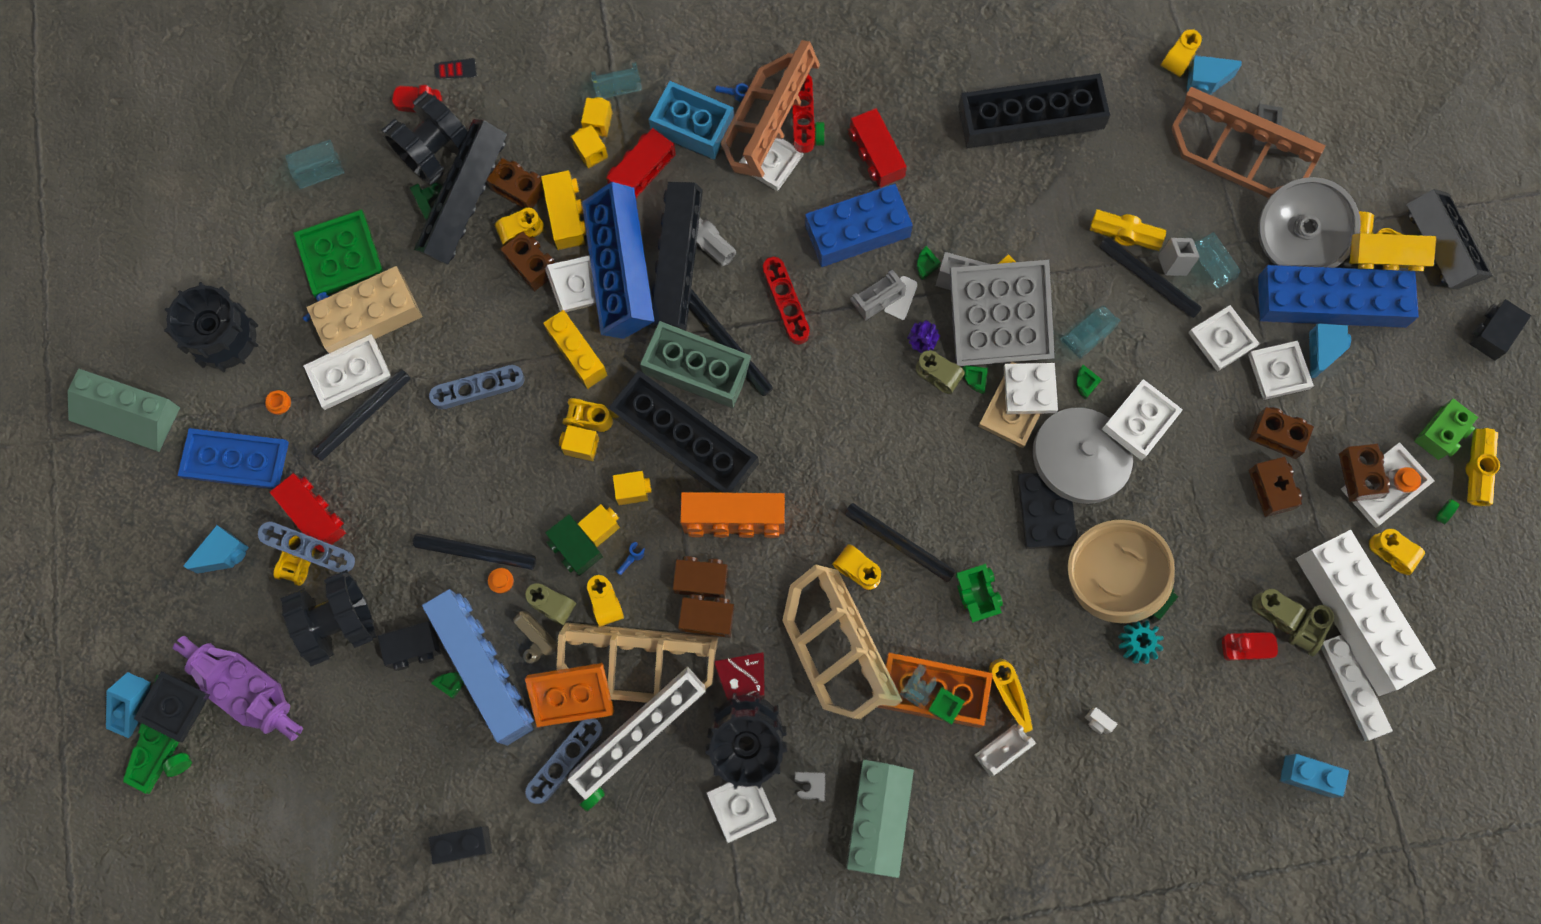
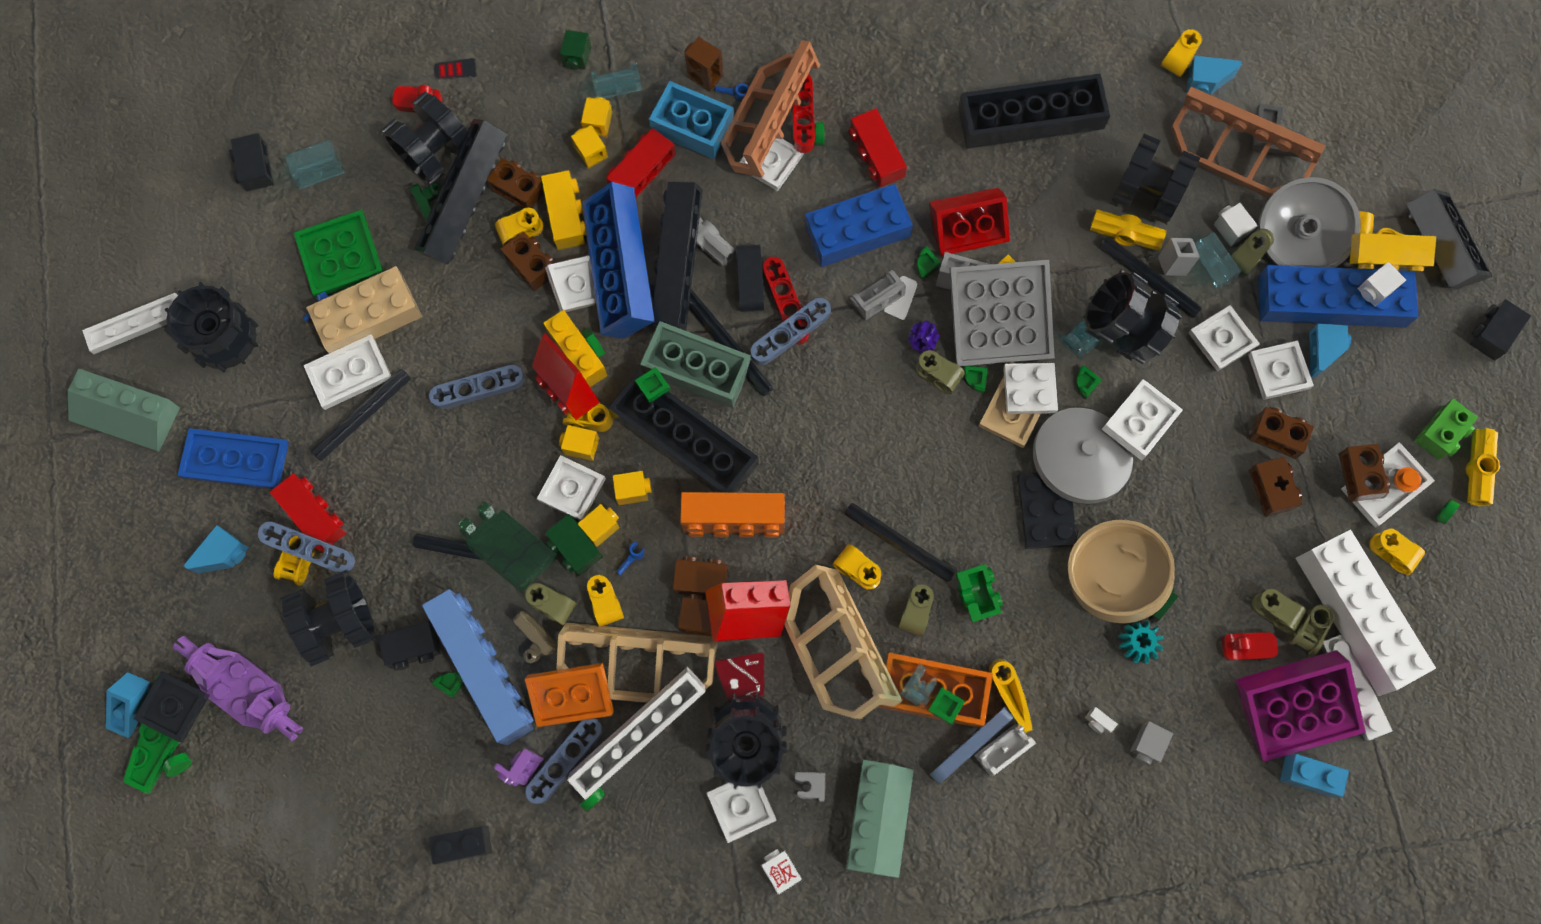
orange plate [265,390,291,415] -> none
orange plate [488,568,514,594] -> none
none -> white plate [82,293,178,354]
none -> black brick [229,133,274,192]
none -> clear green tile [458,501,557,592]
none -> medium lavender bracket [494,749,544,787]
none -> red slope [532,333,600,420]
none -> white plate [537,455,606,521]
none -> dark green brick [560,30,591,70]
none -> green tile [580,328,605,358]
none -> green plate [635,367,670,403]
none -> reddish brown brick [684,36,723,92]
none -> red slope [705,581,791,642]
none -> black beam [736,244,764,312]
none -> sand blue beam [751,298,831,365]
none -> white brick [762,849,802,894]
none -> olive piece [898,584,934,637]
none -> red slope [929,188,1010,256]
none -> sand blue beam [930,707,1014,785]
none -> black piece [1083,269,1182,364]
none -> black piece [1112,133,1200,225]
none -> light grey brick [1130,721,1173,765]
none -> white brick [1214,203,1257,247]
none -> olive piece [1228,228,1274,276]
none -> magenta slope [1235,650,1366,762]
none -> white brick [1358,262,1406,307]

